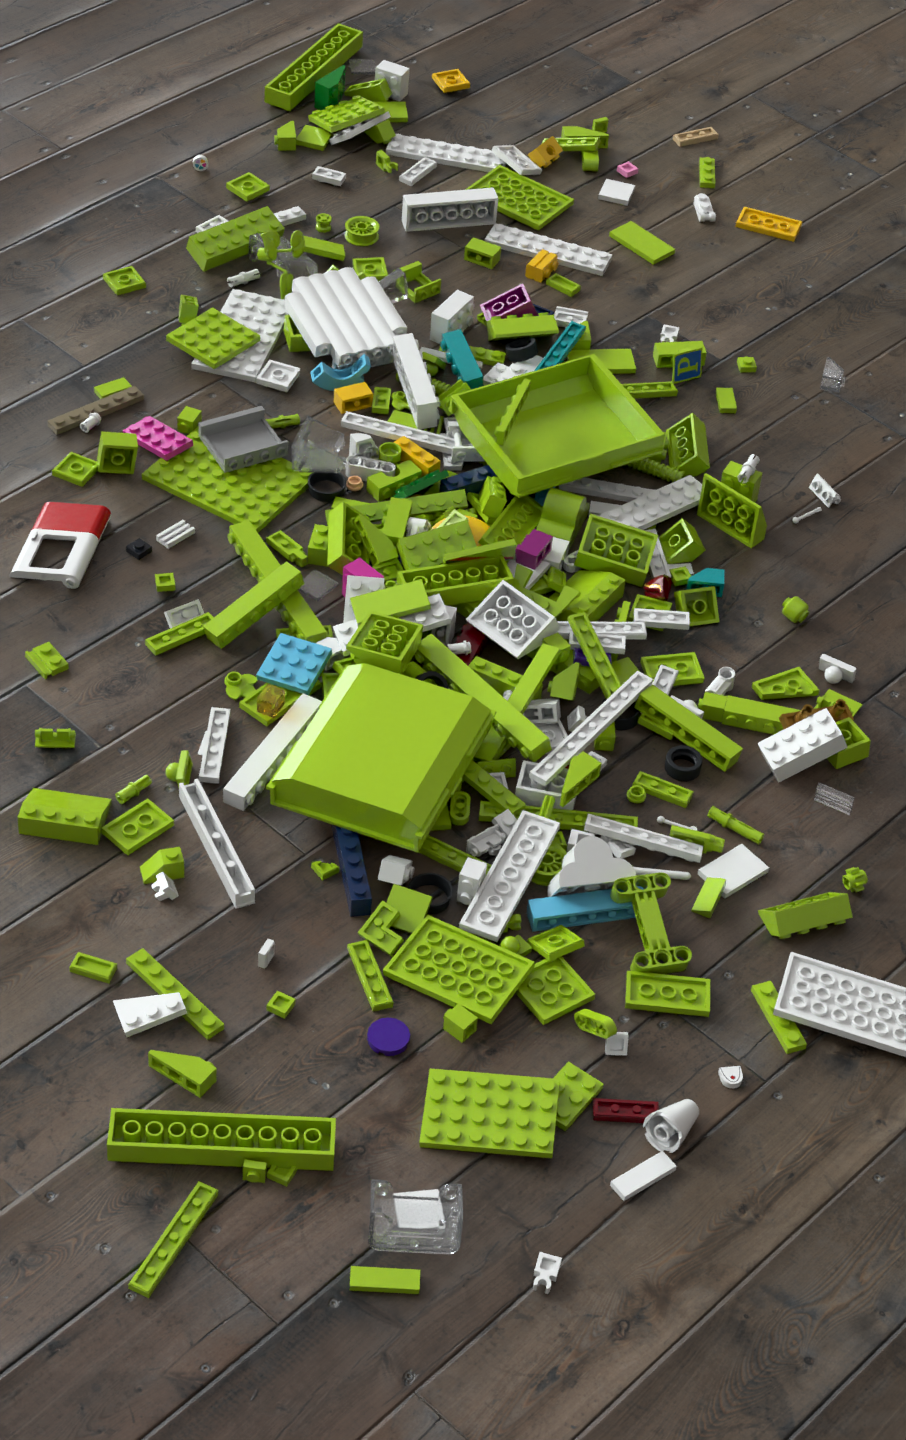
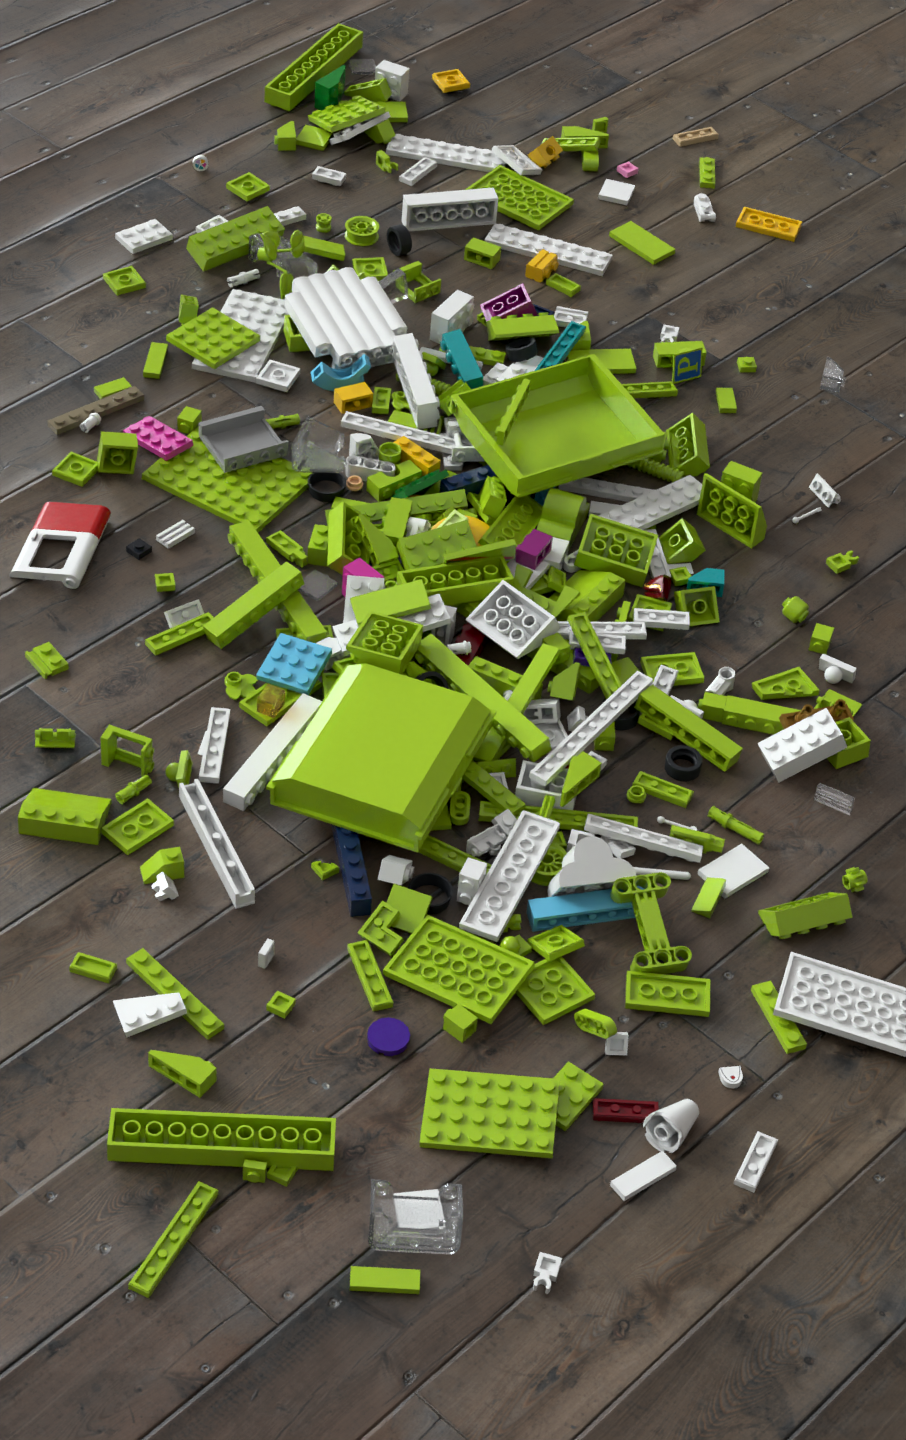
white pin [737,454,760,483] -> none
none -> lime panel [100,724,154,777]
none -> white plate [115,219,173,254]
none -> lime tile [143,342,168,379]
none -> black tyre [386,224,412,256]
none -> white tile [734,1131,778,1193]
none -> lime brick [809,623,834,654]
none -> lime plate [826,551,859,574]

